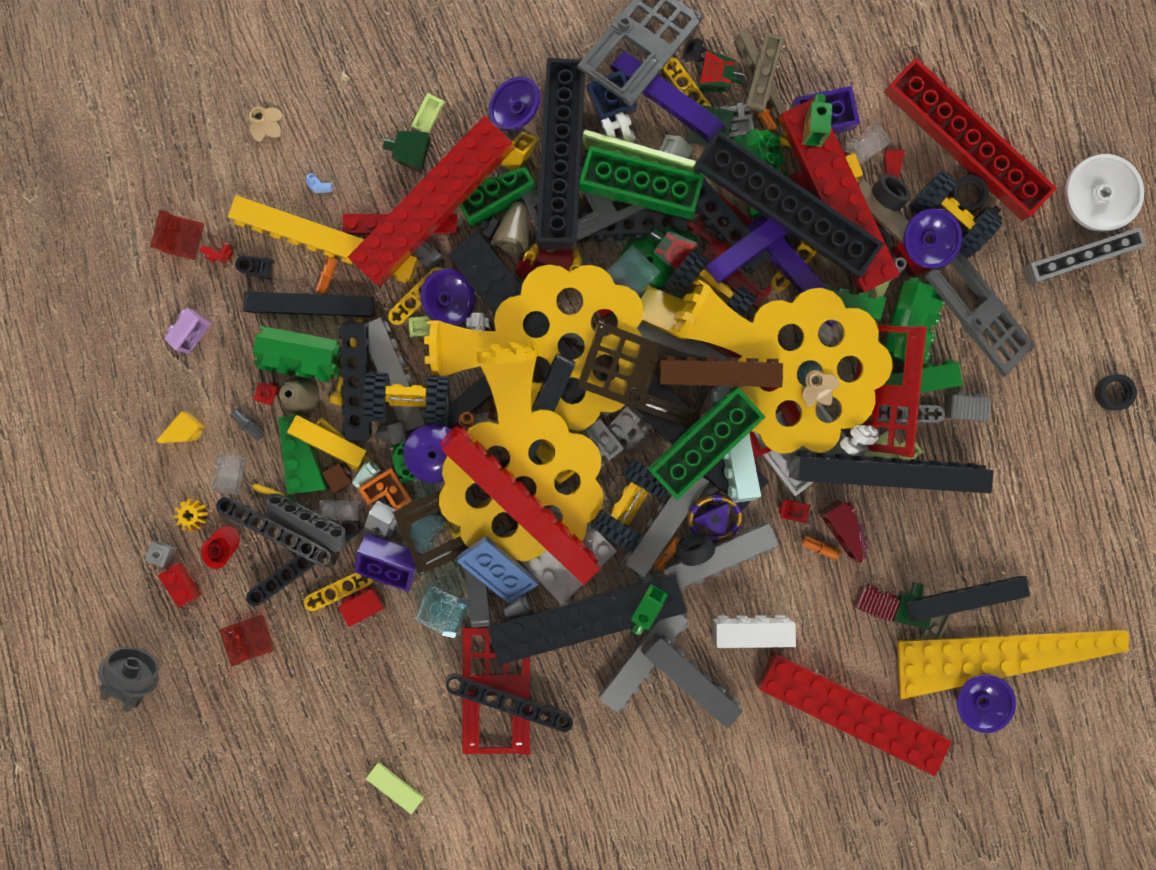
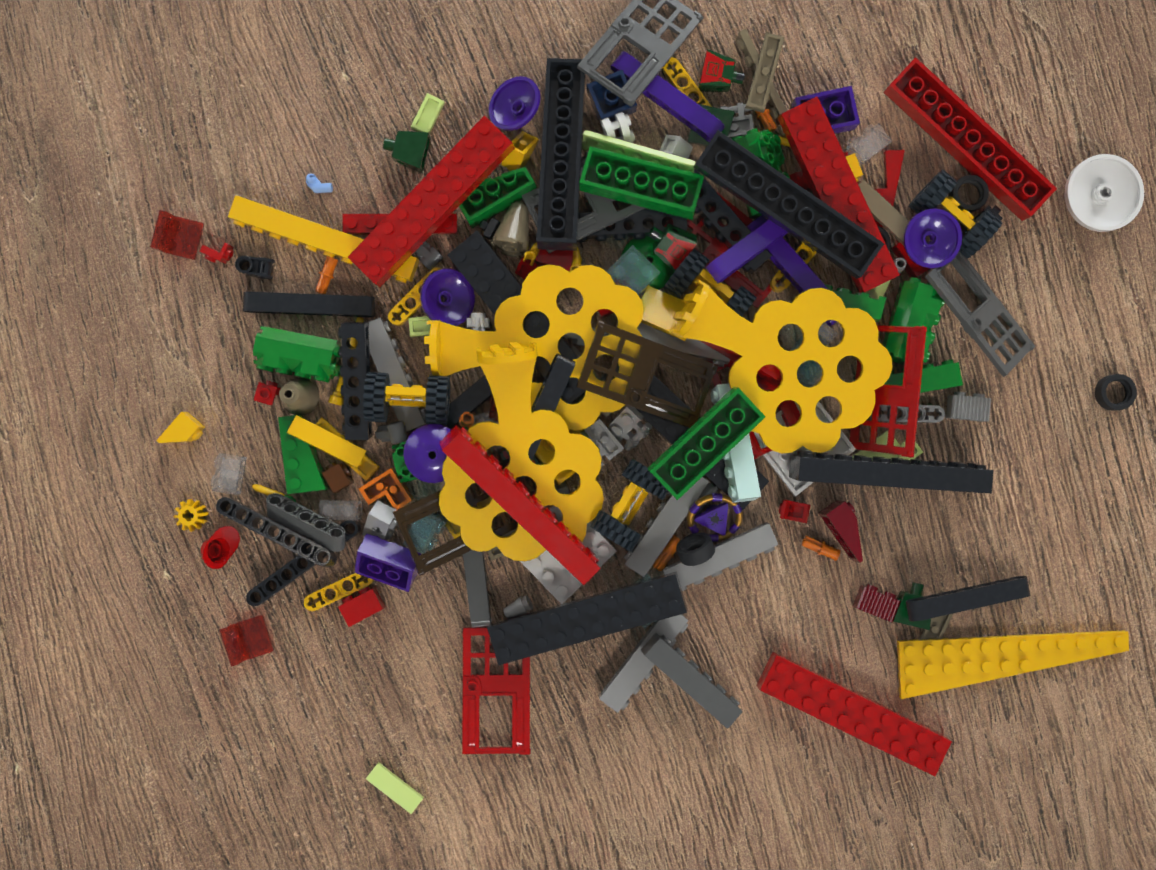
dark grey piece [98,647,159,712] -> none
light grey brick [145,541,178,567] -> none
red brick [158,563,202,608] -> none
lavender slope [164,308,212,354] -> none
dark grey axle [230,408,264,441] -> none
tan plate [249,106,283,142] -> none
light aqua cone [352,461,381,489] -> none
clear light blue brick [414,584,471,638] -> none
black beam [445,673,573,732] -> none
medium blue plate [457,536,538,604] -> none
green torso [631,584,668,635] -> none
reddish brown brick [660,356,783,387] -> none
black tile [682,38,707,62] -> none
white brick [712,615,796,648] -> none
green torso [802,94,832,147] -> none
tan plate [803,370,840,407] -> none
white brick [840,425,879,456] -> none
clear pink wheel [858,523,868,559] -> none
black tyre [872,174,911,211] -> none
dark purple dish [957,674,1016,733] -> none
light grey brick [1022,227,1147,285] -> none

